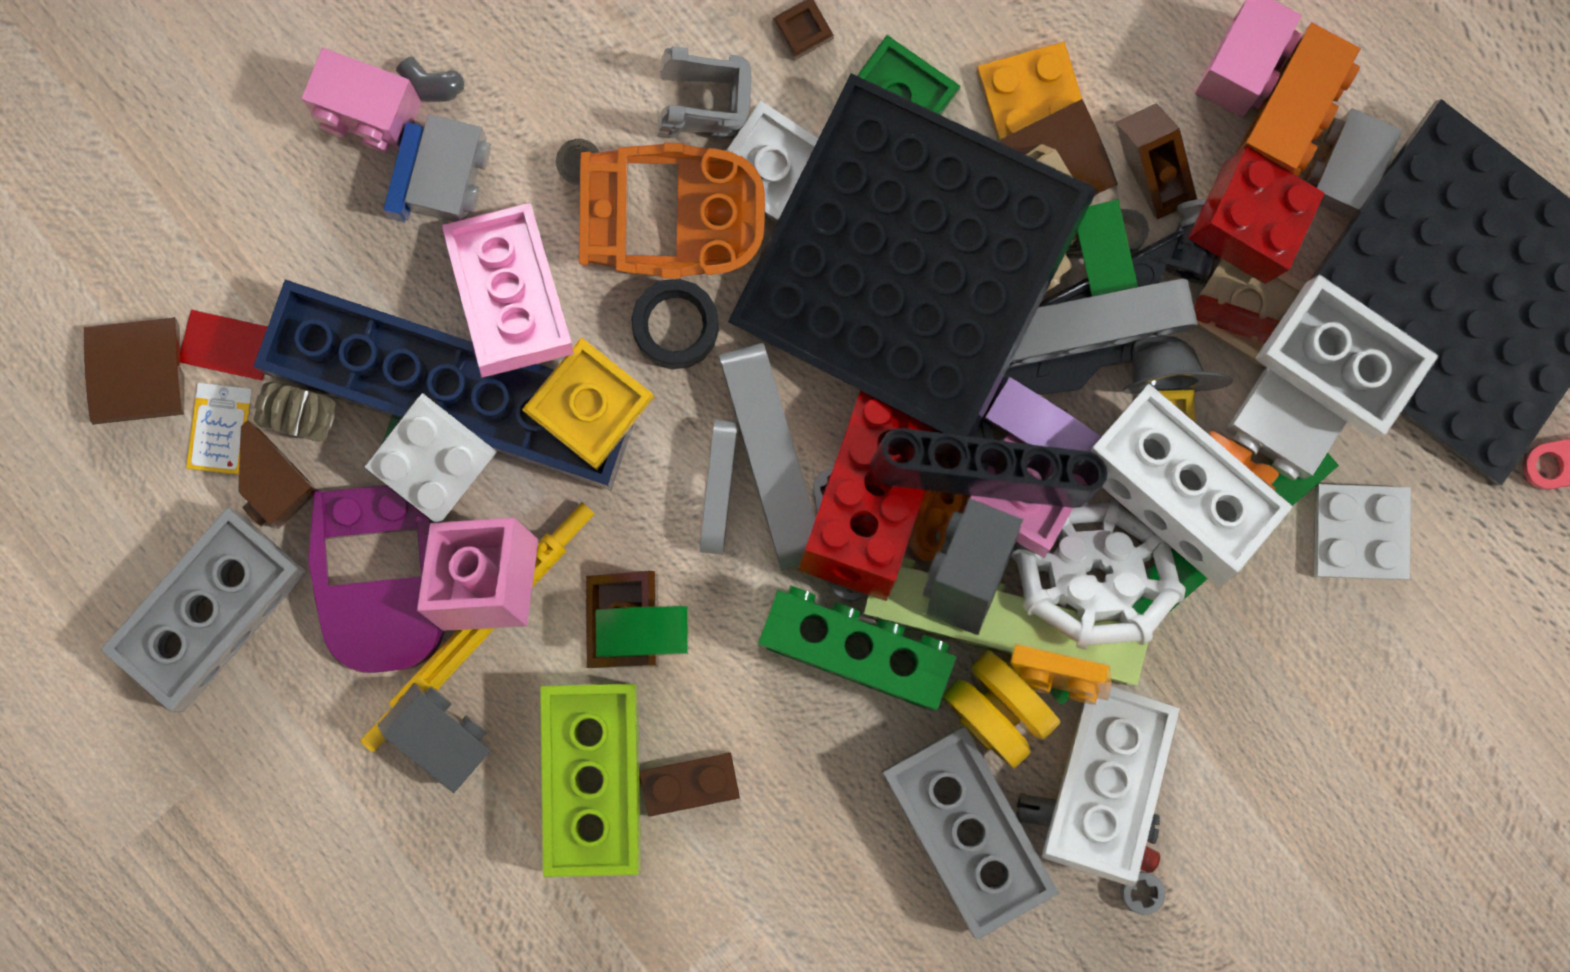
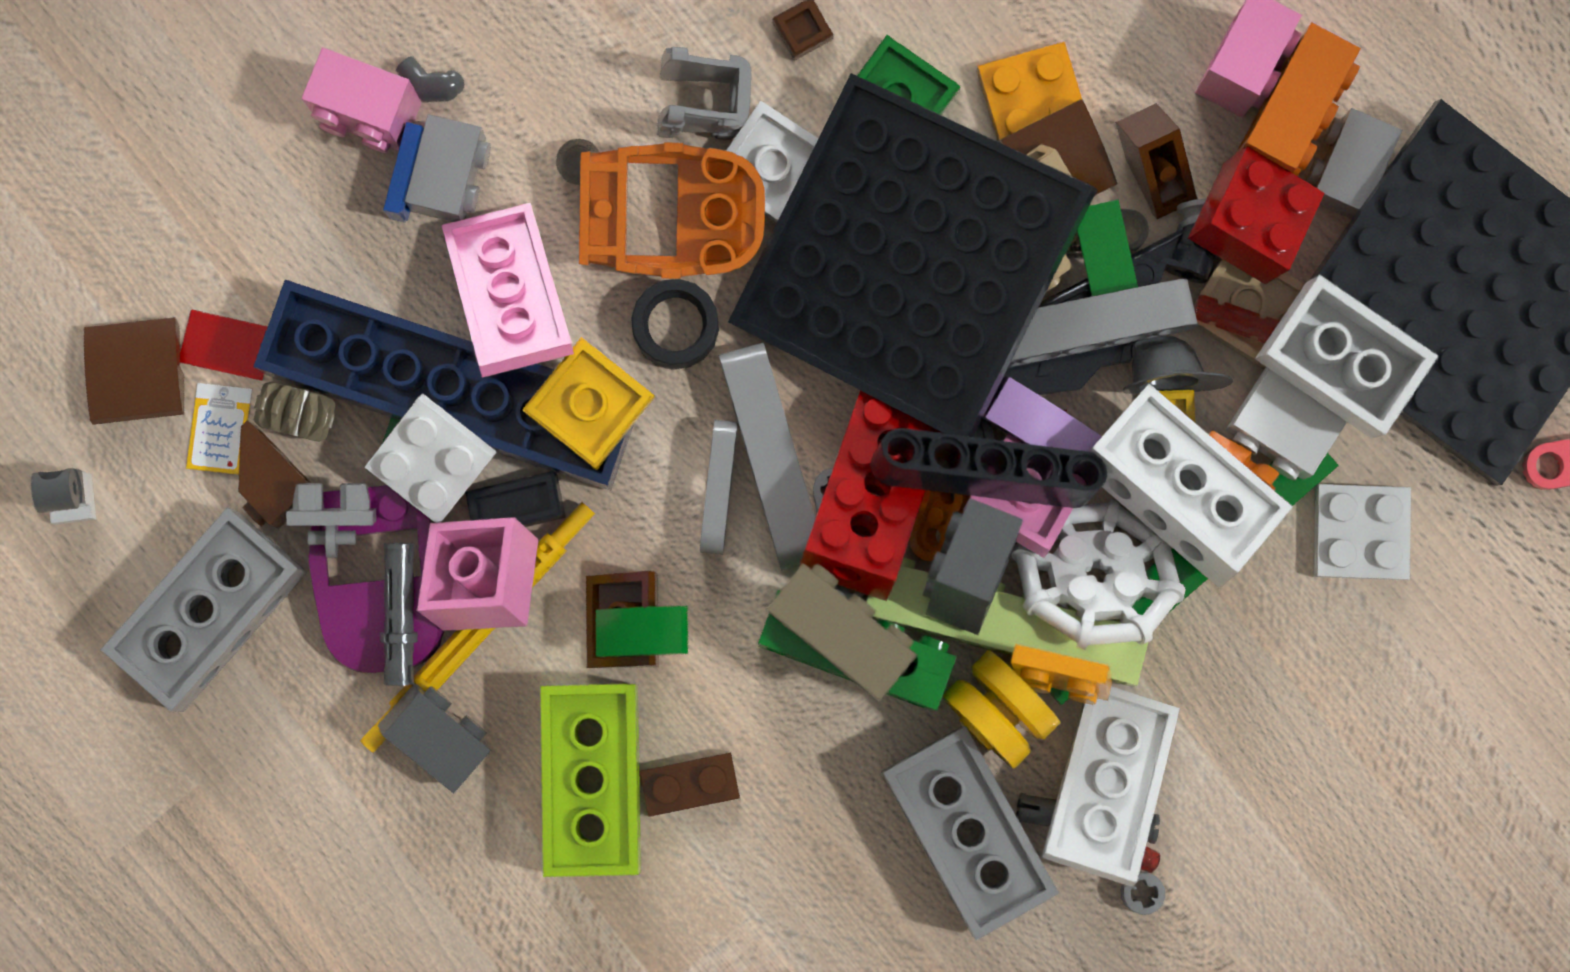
none -> dark grey leg [31,468,96,525]
none -> light grey hips [287,483,376,558]
none -> dark grey pin [380,543,418,685]
none -> black tile [465,471,566,527]
none -> dark tan brick [766,564,916,701]

